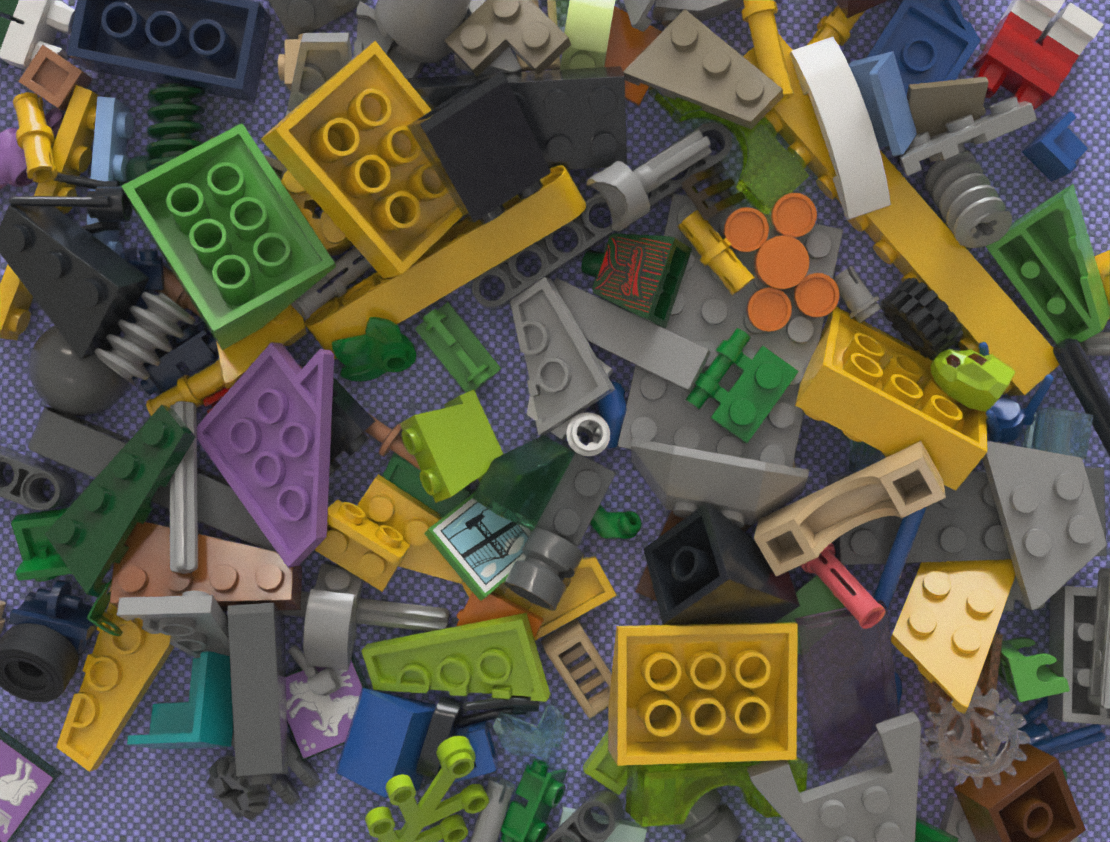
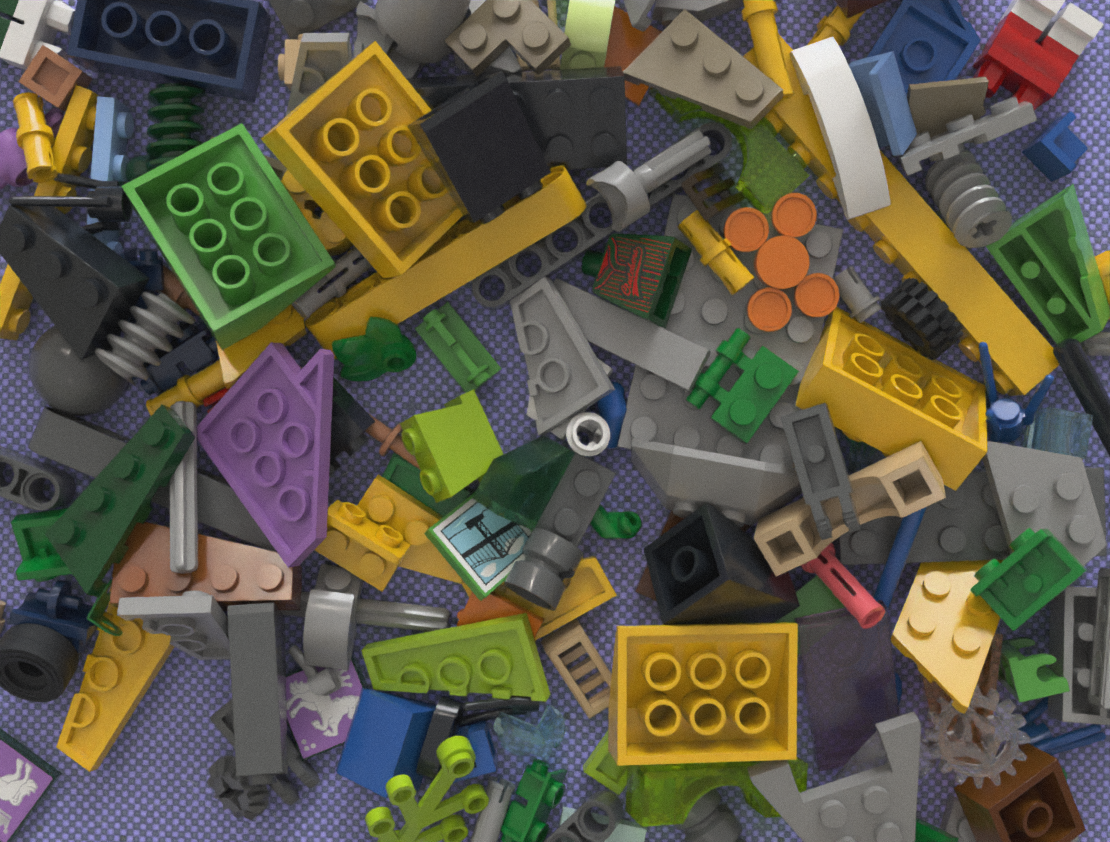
teal panel [127,651,233,750] -> none
lime rock [930,349,1015,412] -> none
none -> dark grey hinge [780,403,861,540]
none -> green bracket [970,528,1088,631]

